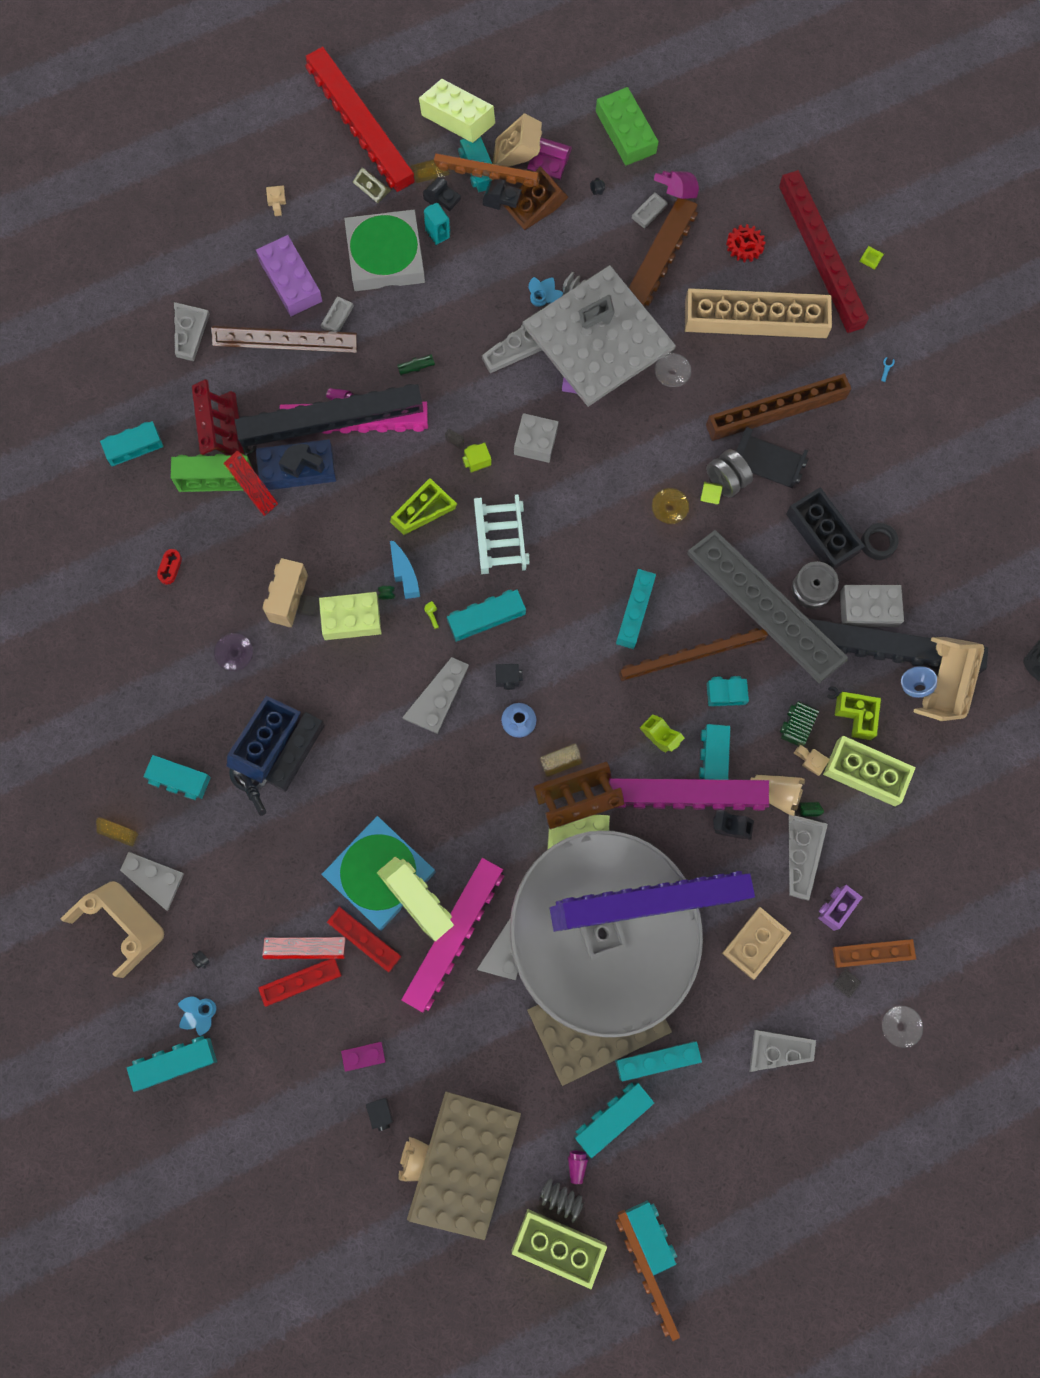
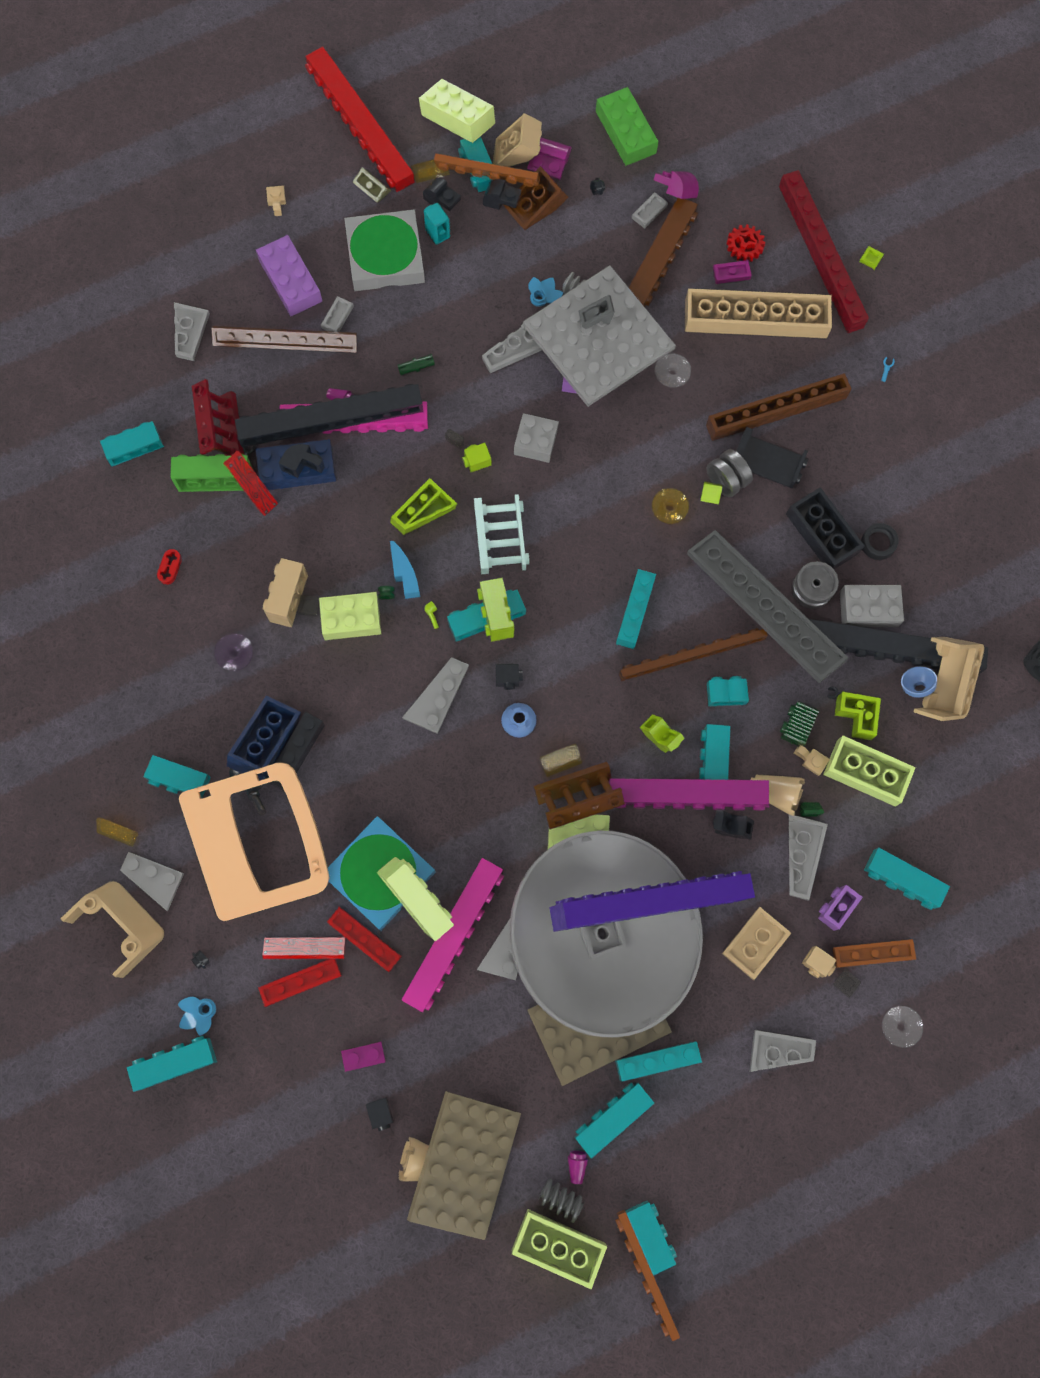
none -> light nougat door [179,762,329,921]
none -> lime wedge [477,578,514,642]
none -> magenta plate [713,260,752,284]
none -> tan brick [802,946,836,978]
none -> teal brick [864,847,950,910]

